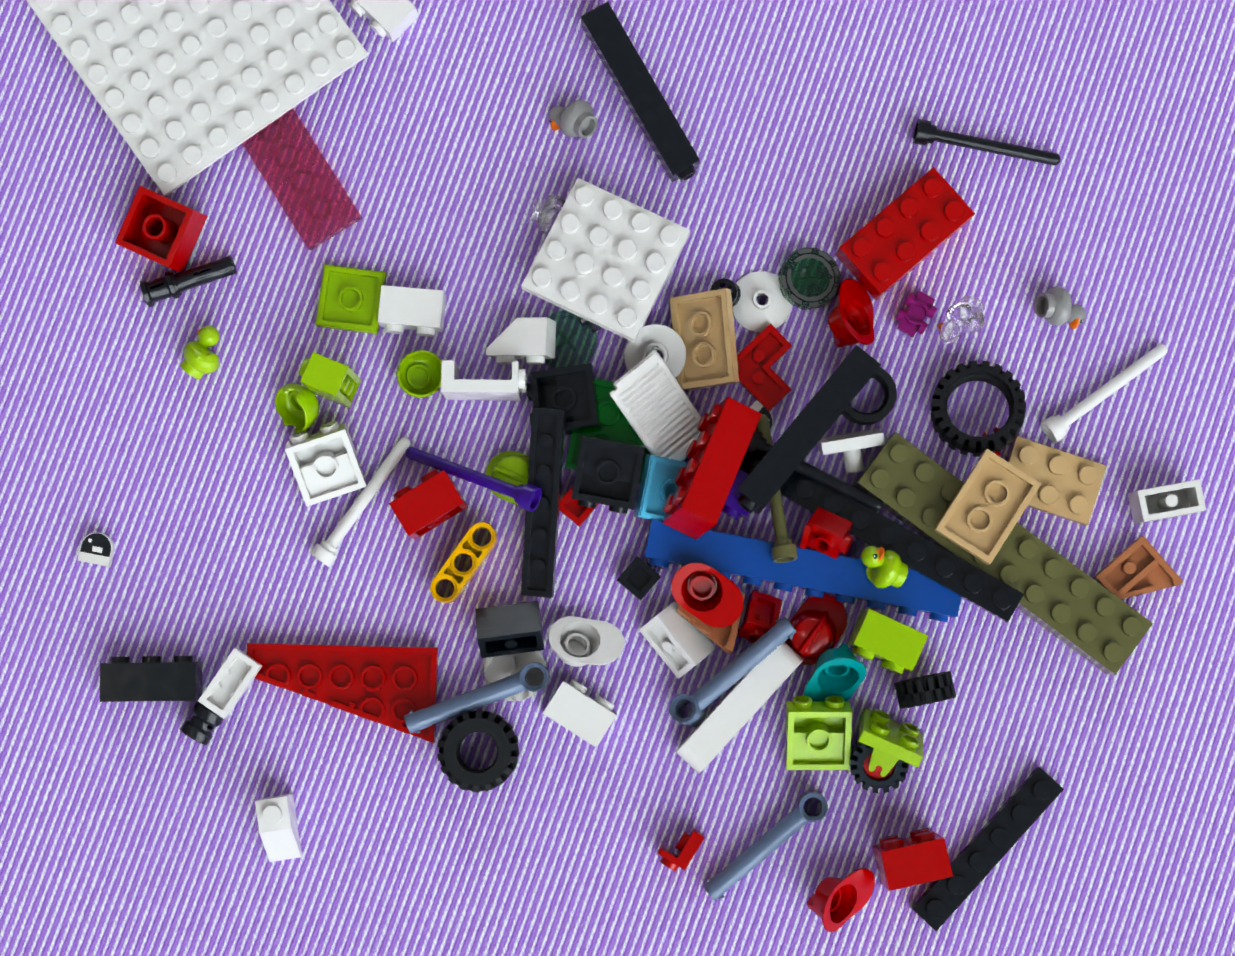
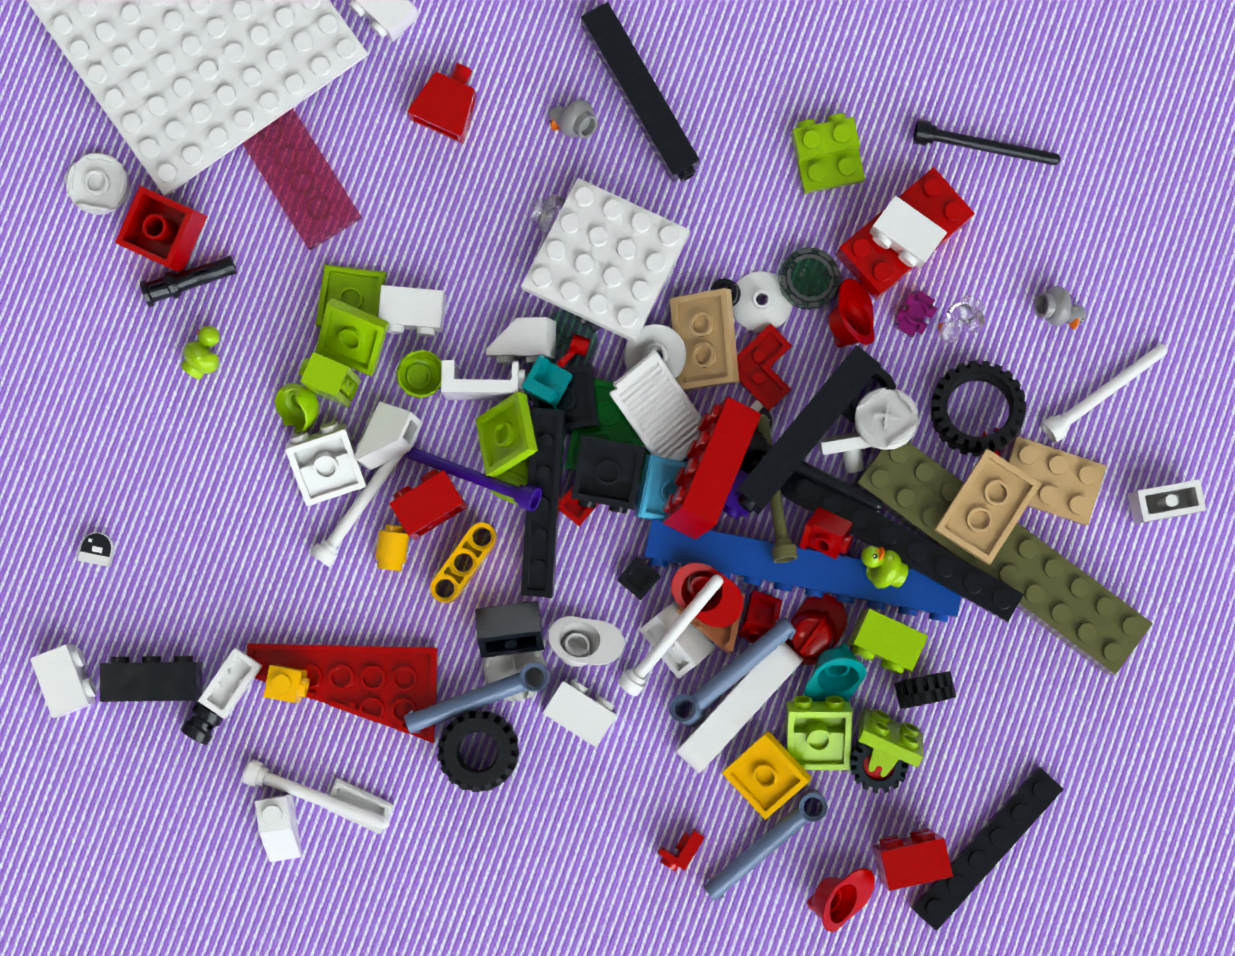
nougat wing [1093,536,1183,600] -> none
none -> white brick [30,644,97,718]
none -> white tile [66,152,130,215]
none -> white piece [243,759,390,829]
none -> yellow brick [263,665,309,703]
none -> lime plate [315,298,389,377]
none -> white tile [323,778,395,834]
none -> white slope [353,401,423,470]
none -> yellow brick [375,524,409,571]
none -> red torso [407,63,477,144]
none -> lime plate [475,392,538,477]
none -> teal panel [522,354,573,408]
none -> red hand [557,334,591,368]
none -> white piece [618,574,723,696]
none -> yellow plate [722,731,812,820]
none -> lime plate [791,113,865,194]
none -> white tile [855,388,918,450]
none -> white brick [869,195,947,269]

